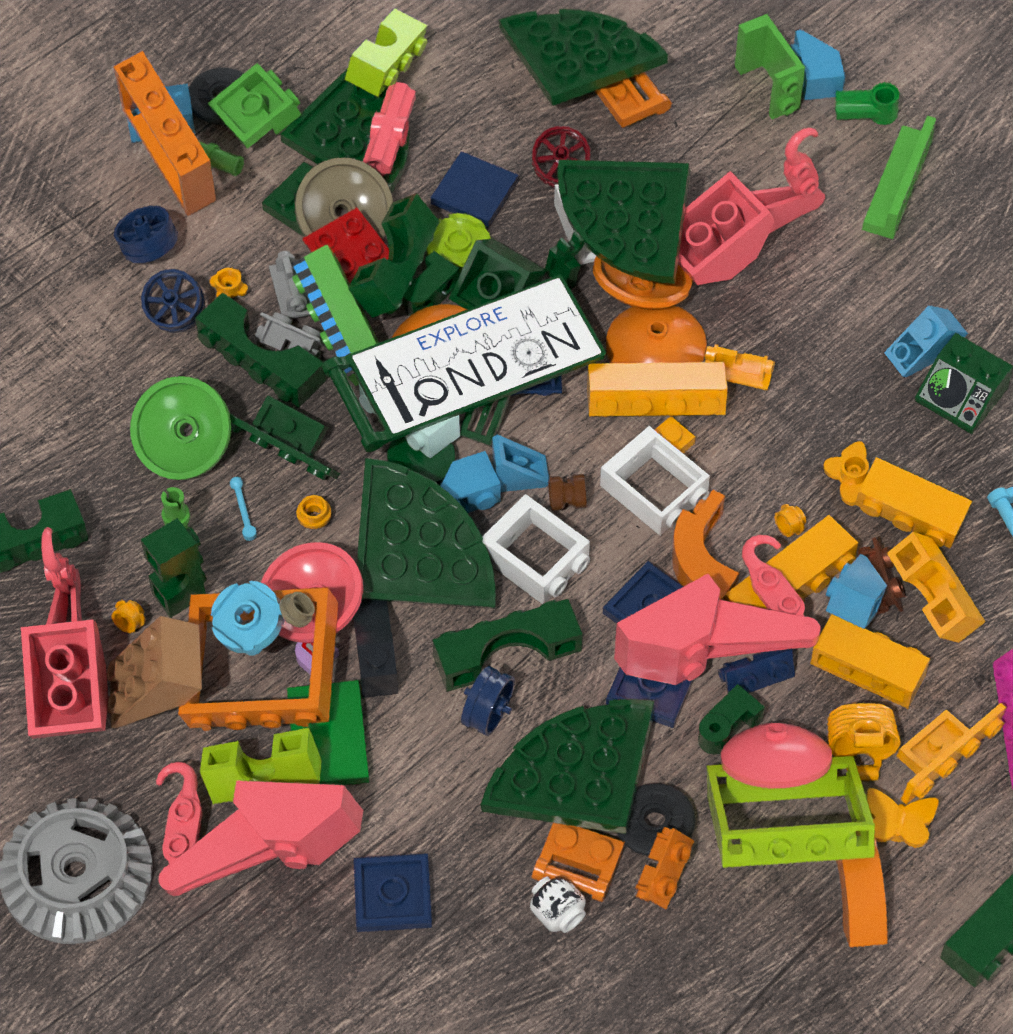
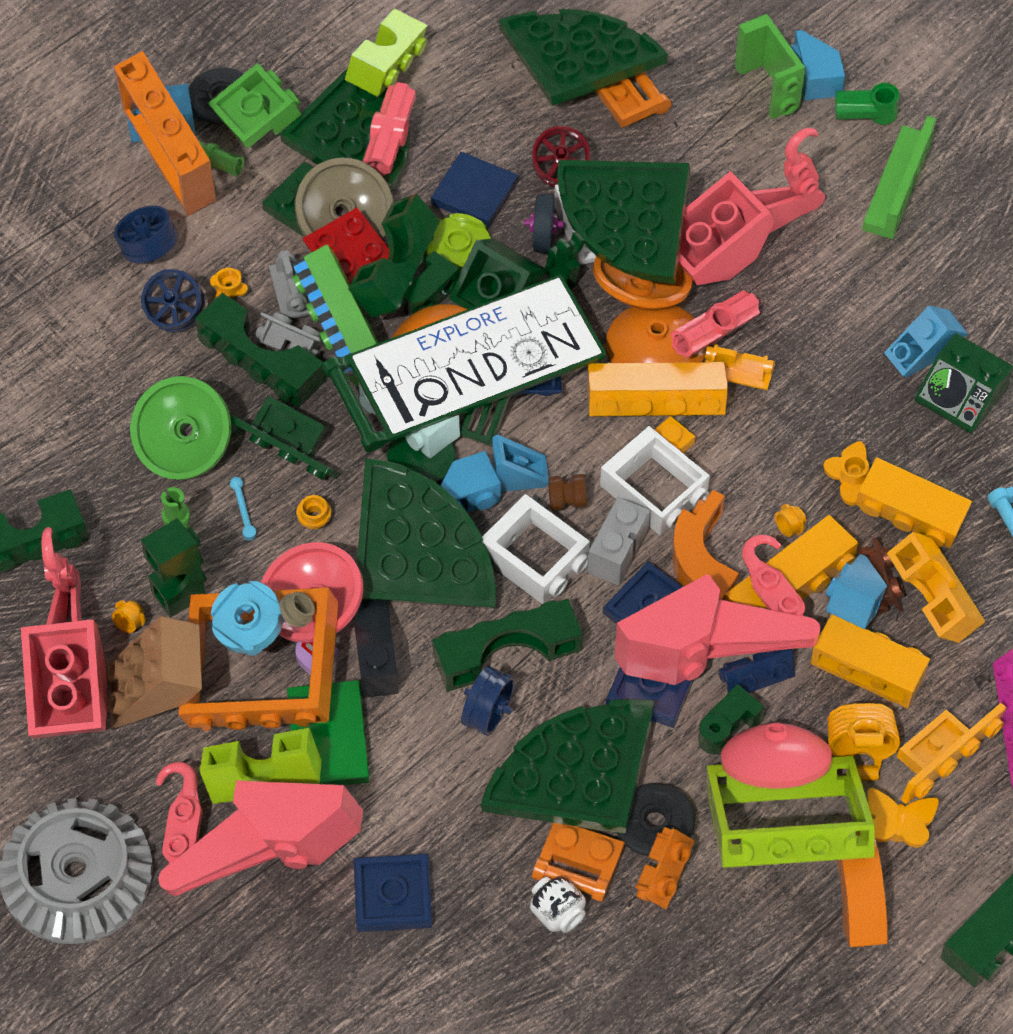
none -> black wheel [524,193,564,253]
none -> light grey piece [587,497,650,586]
none -> coral piece [670,290,760,358]

